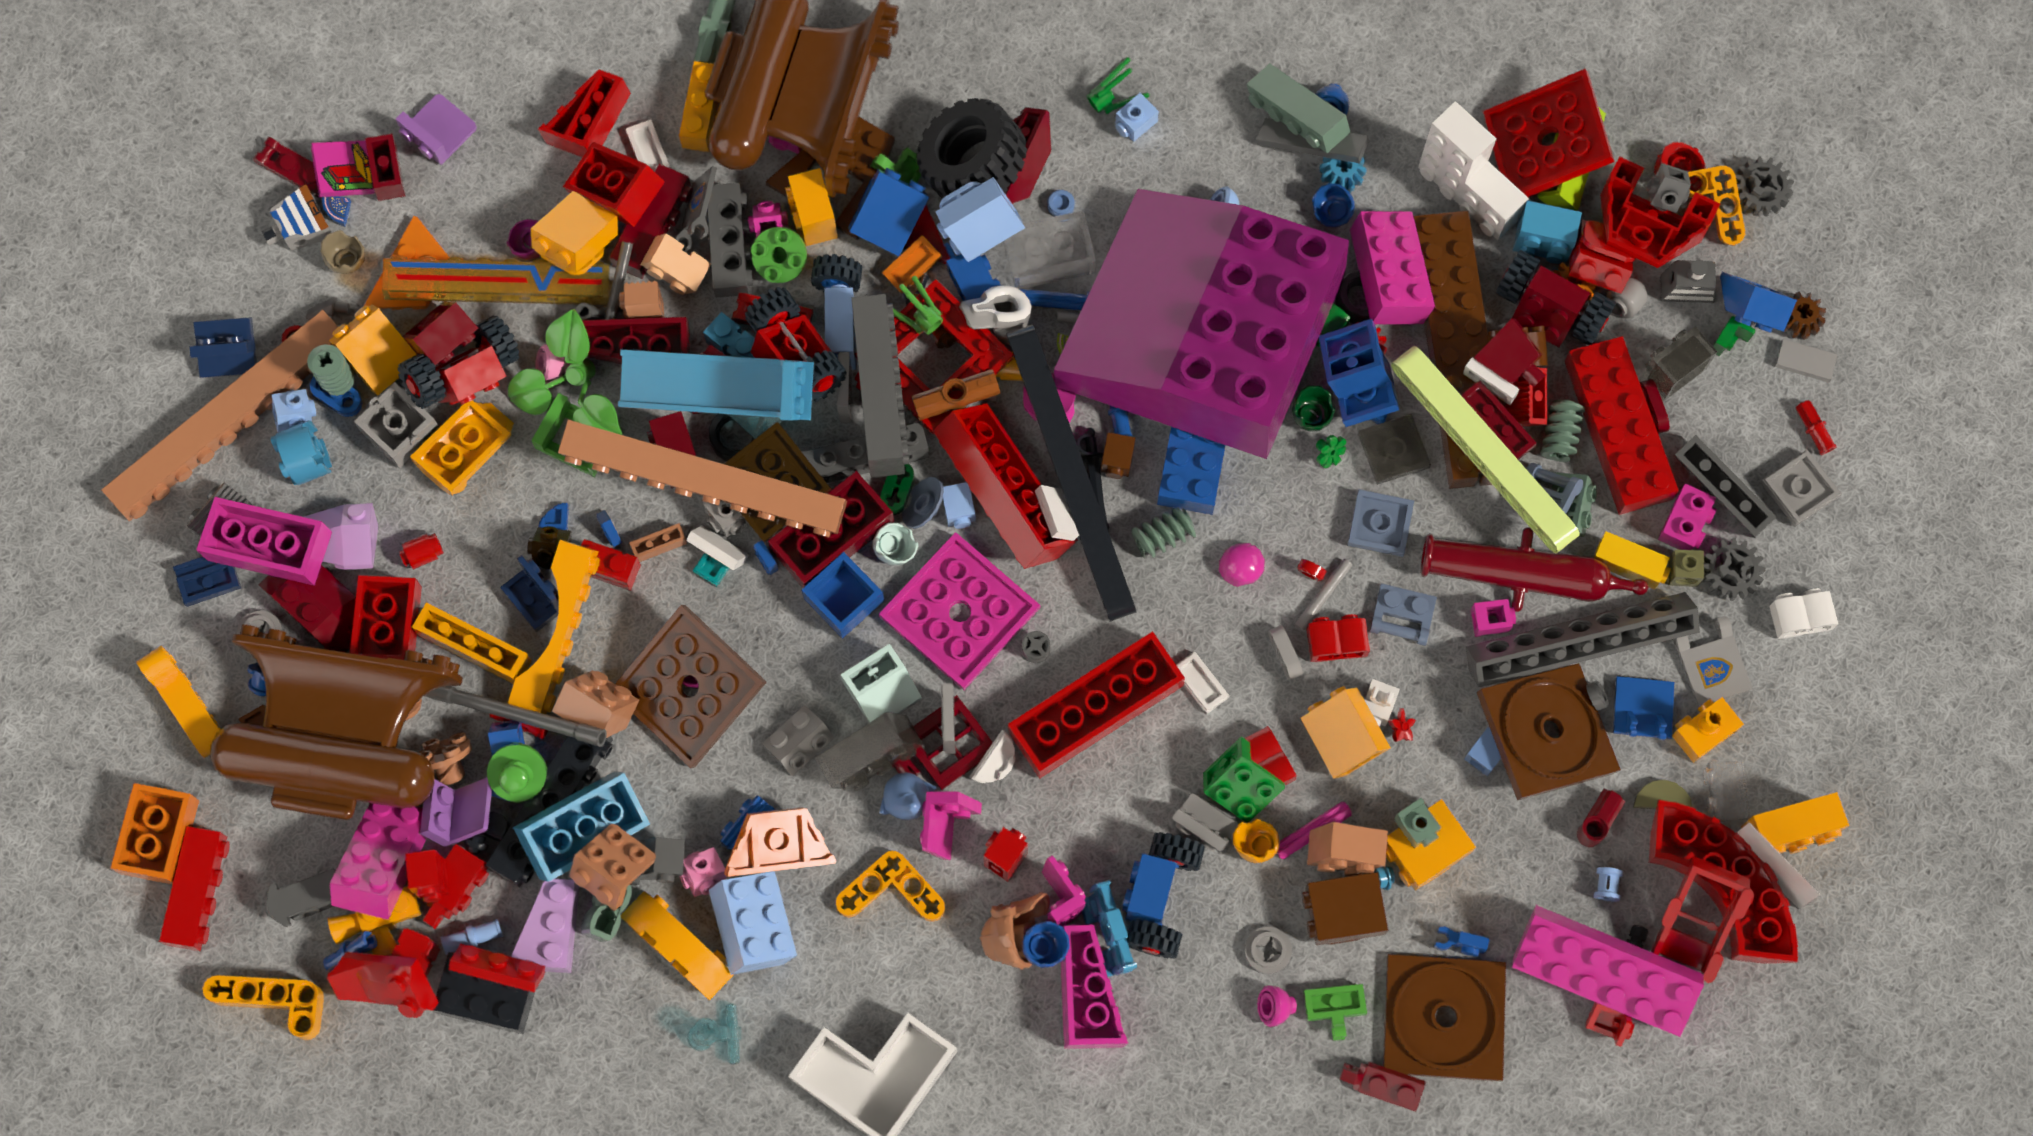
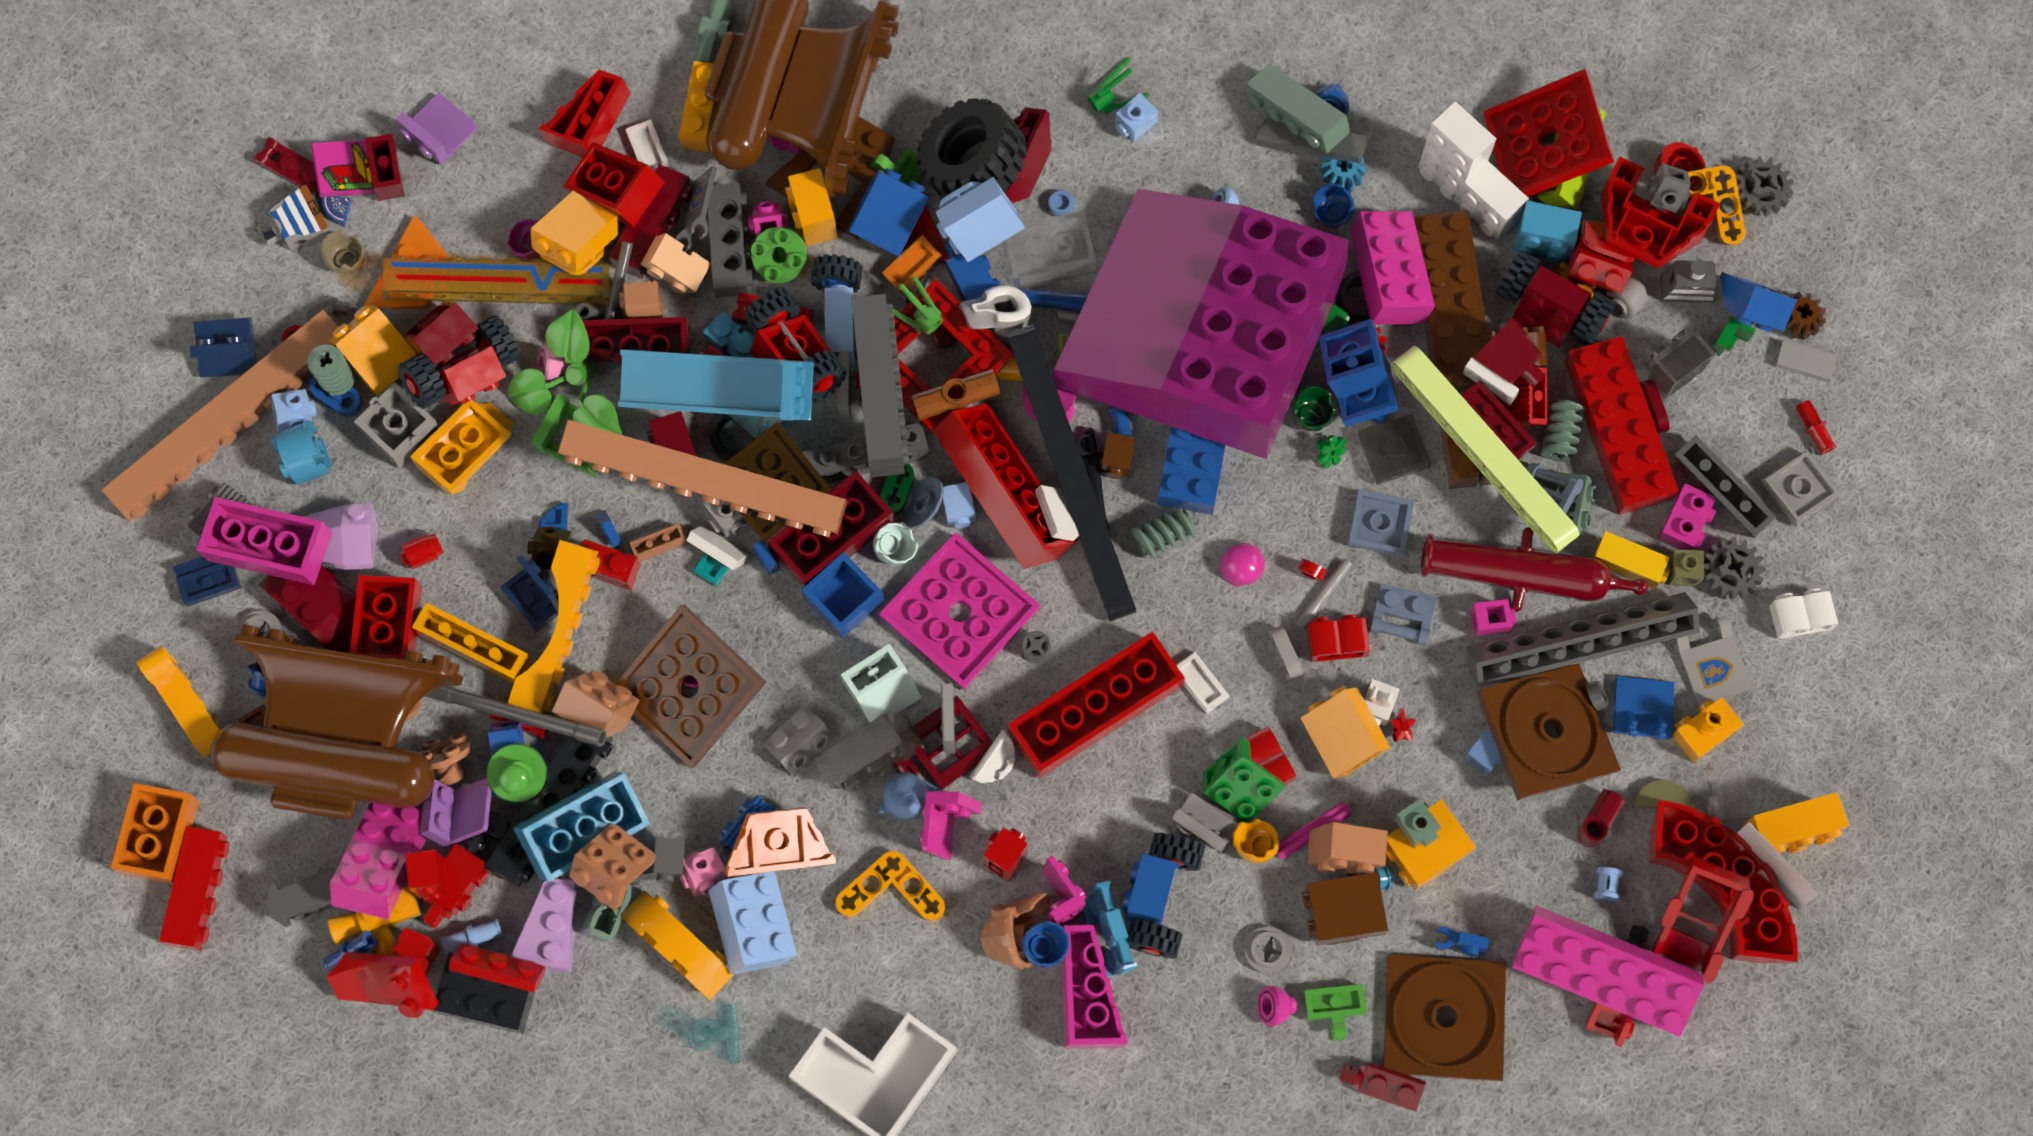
light orange beam [203,975,324,1040] -> none

